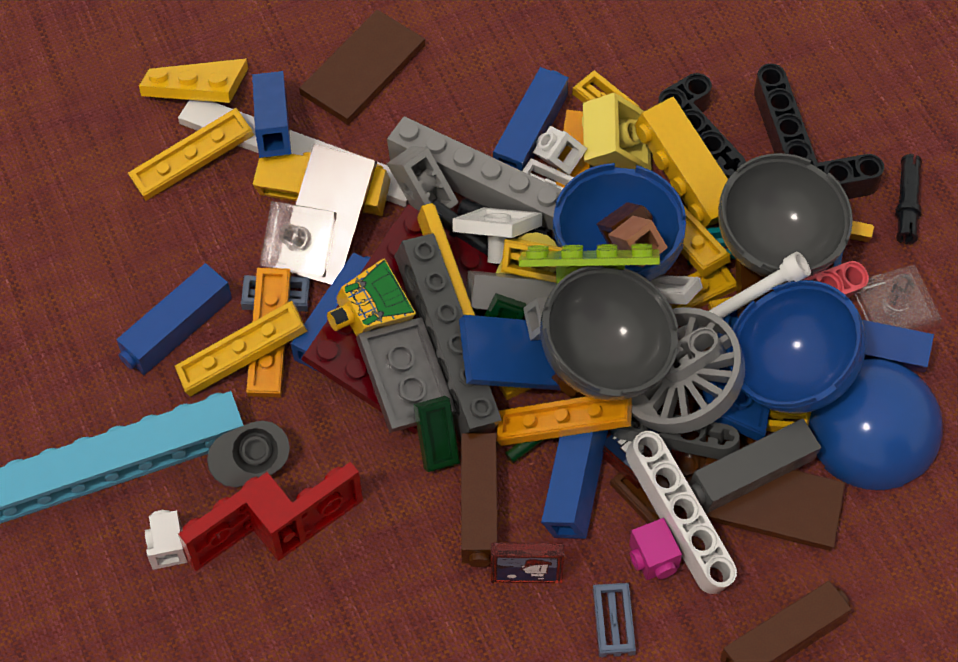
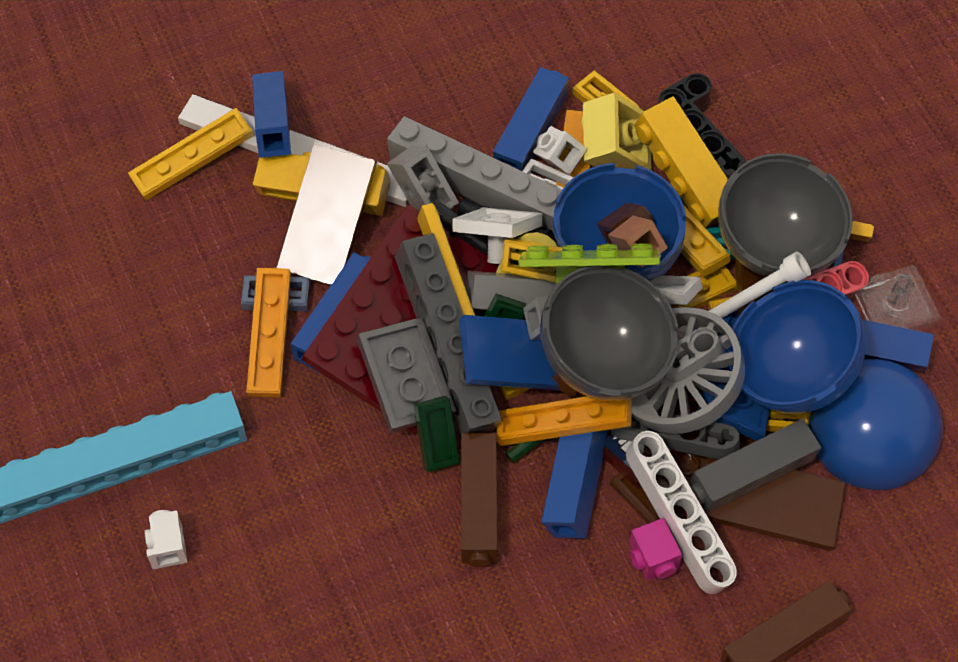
blue brick [116,263,232,375] -> none
yellow wing [139,58,248,103] -> none
yellow tile [175,301,307,396] -> none
red bracket [178,462,363,571] -> none
dark grey piece [207,420,290,487] -> none
clear tile [259,201,337,277] -> none
reddish brown tile [299,10,425,125] -> none
torso [327,258,416,337] -> none
tile [491,542,564,583] -> none
sand blue tile [592,583,636,657] -> none
black beam [754,64,884,199] -> none
black pin [895,154,922,244] -> none

